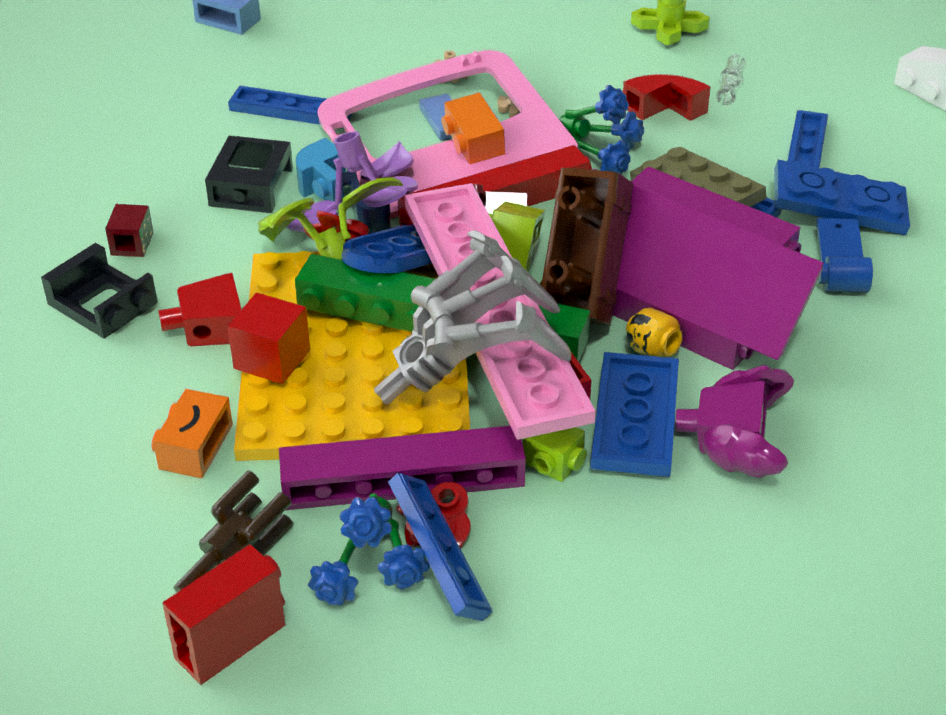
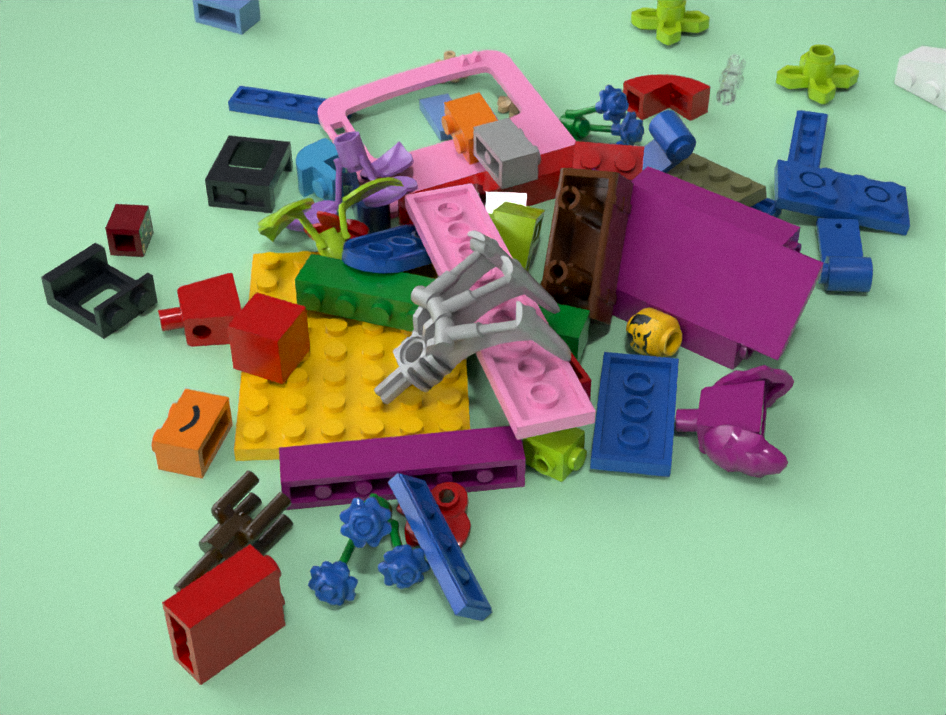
none -> light grey brick [473,118,541,189]
none -> red brick [573,141,644,181]
none -> blue door [642,110,696,173]
none -> lime plant [776,44,859,104]

